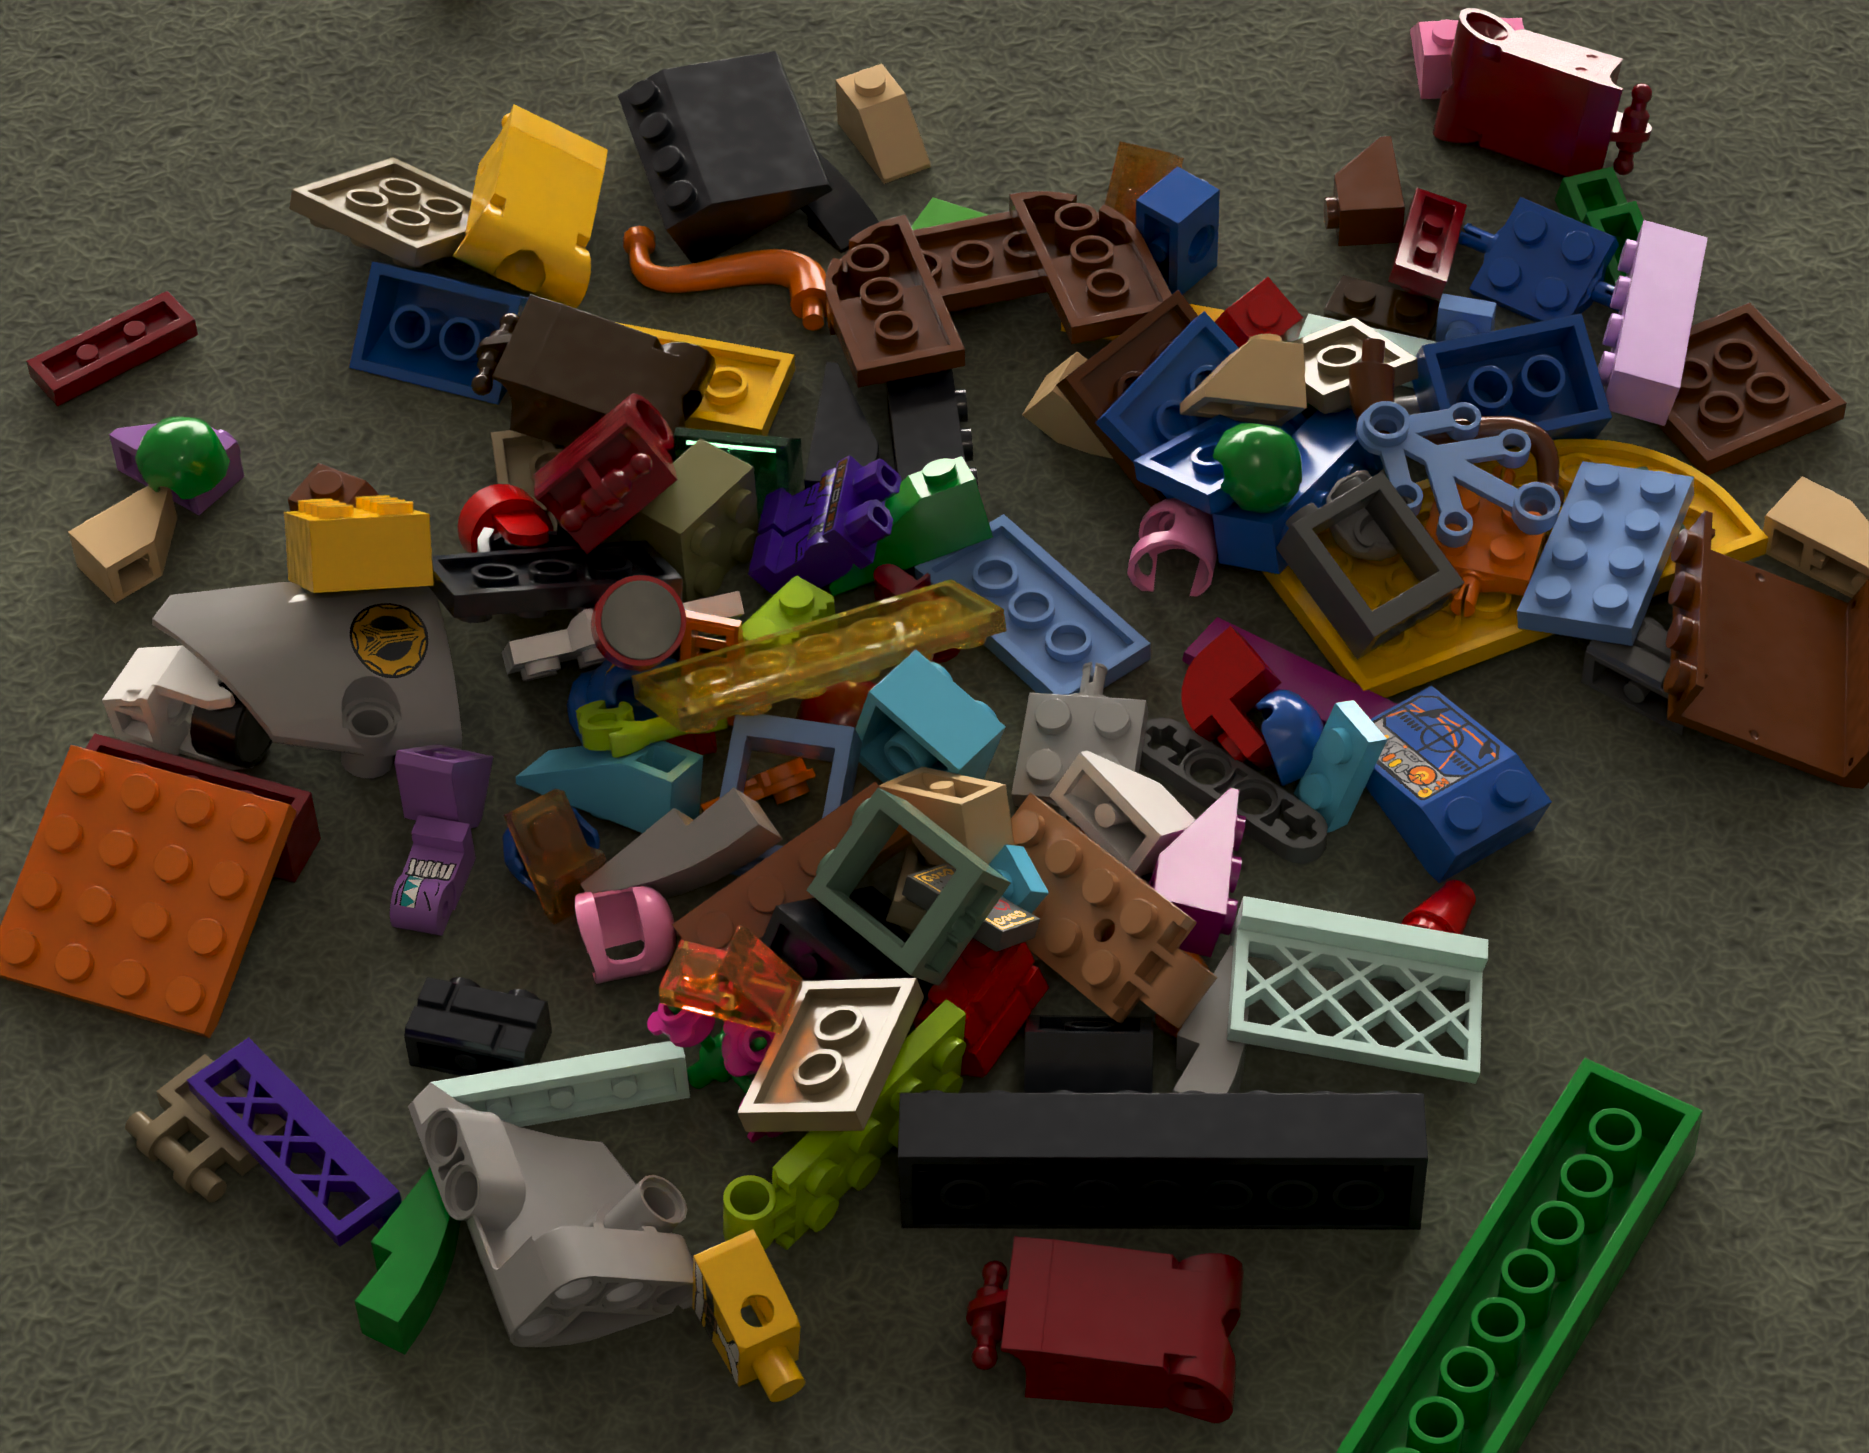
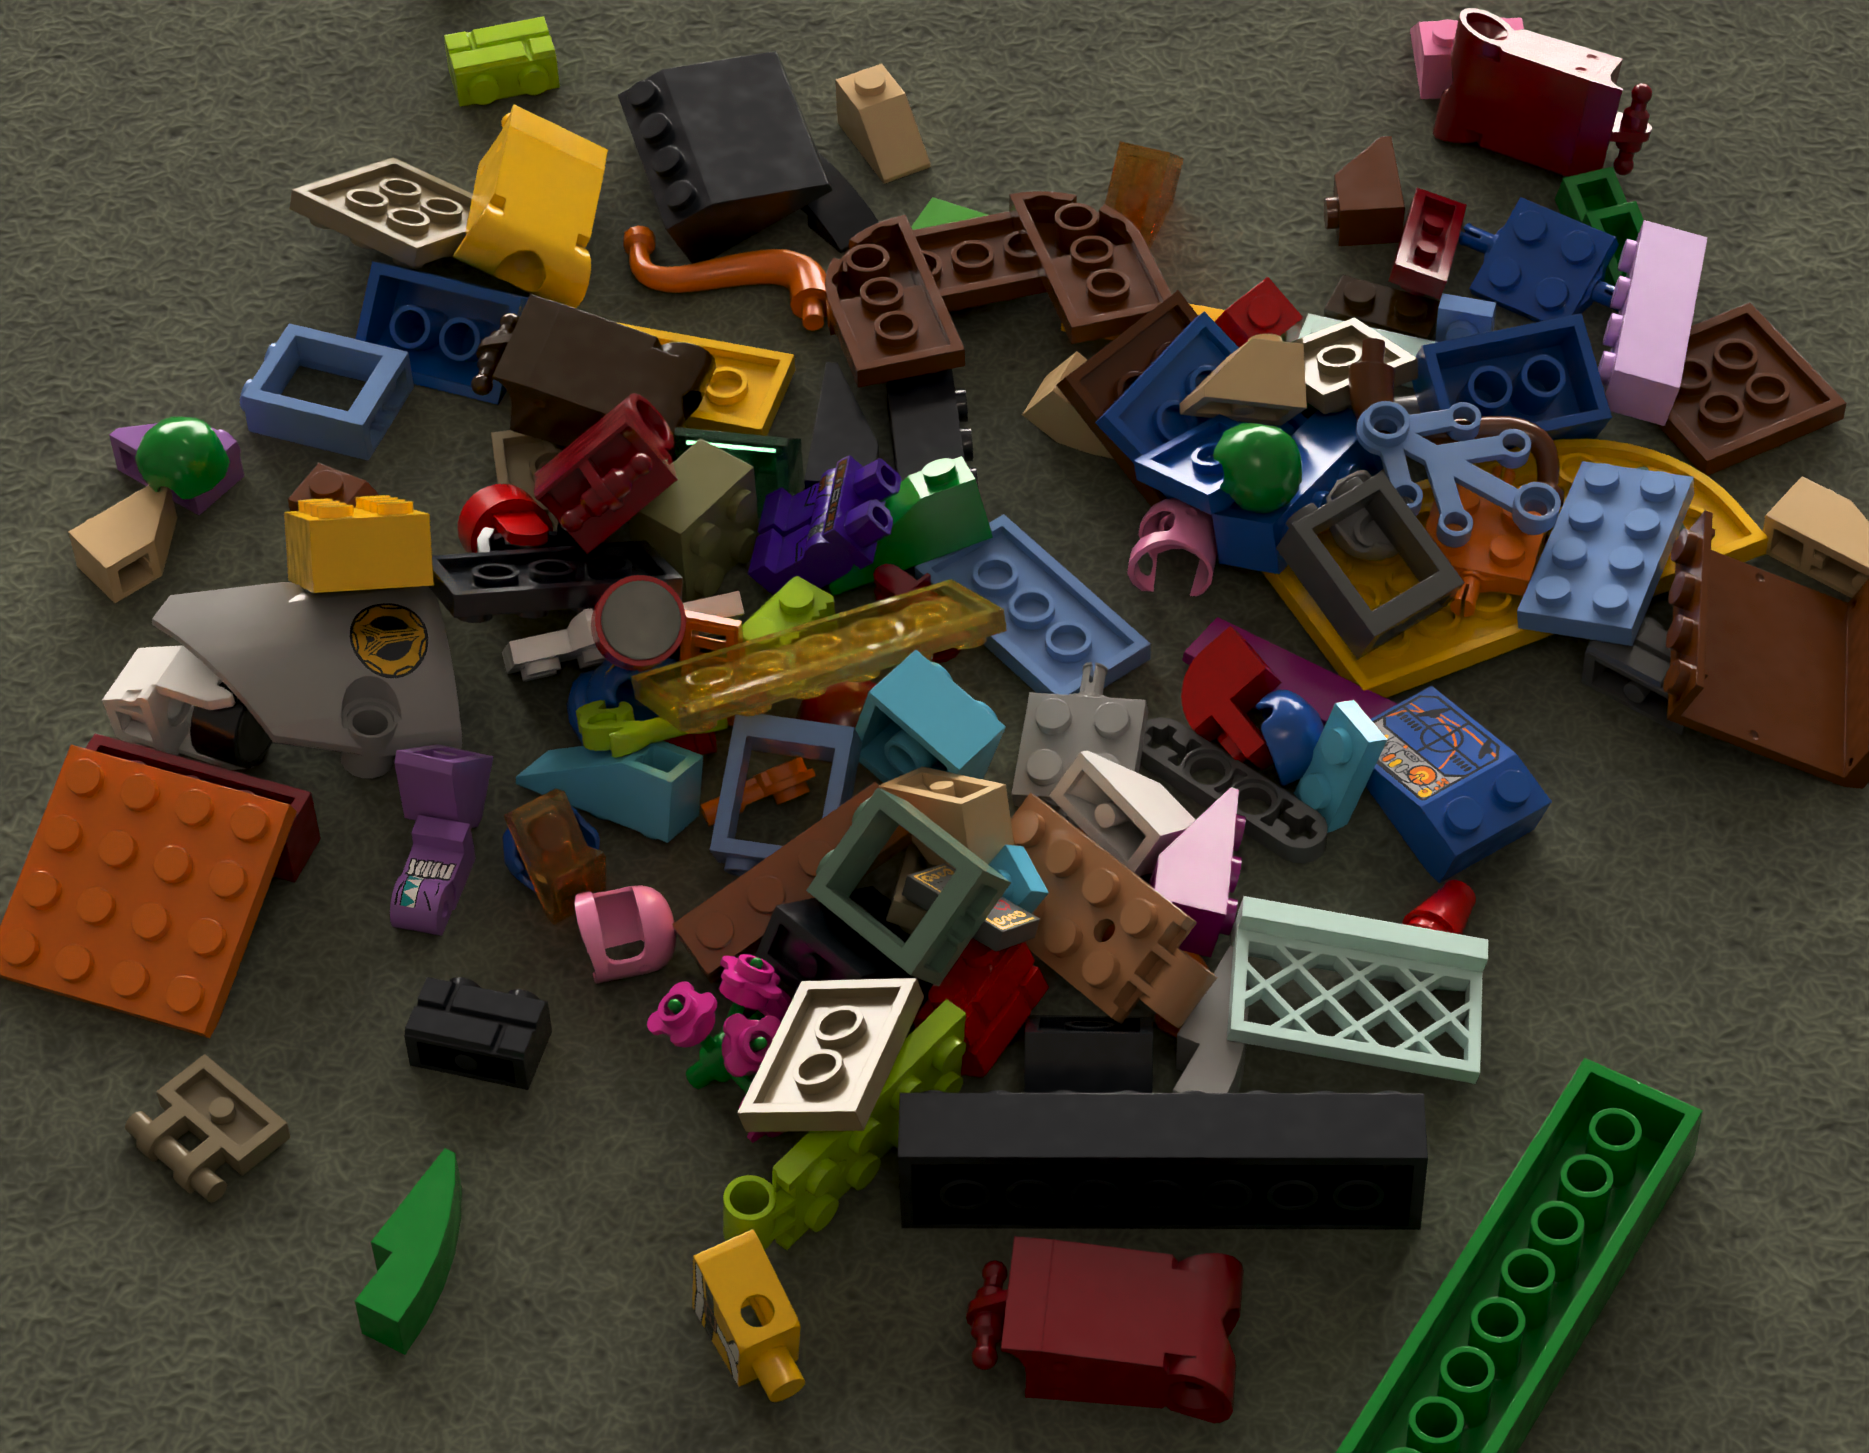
dark red plate [26,291,198,406] -> none
dark purple fence [187,1037,402,1247] -> none
light grey panel [408,1082,693,1347] -> none
light aqua plate [431,1041,690,1127] -> none
light grey slope [580,787,783,899] -> none
clear orange slope [659,925,802,1035] -> none
blue brick [1136,166,1220,295] -> none
none -> medium blue window [240,323,414,461]
none -> lime brick [444,16,560,107]

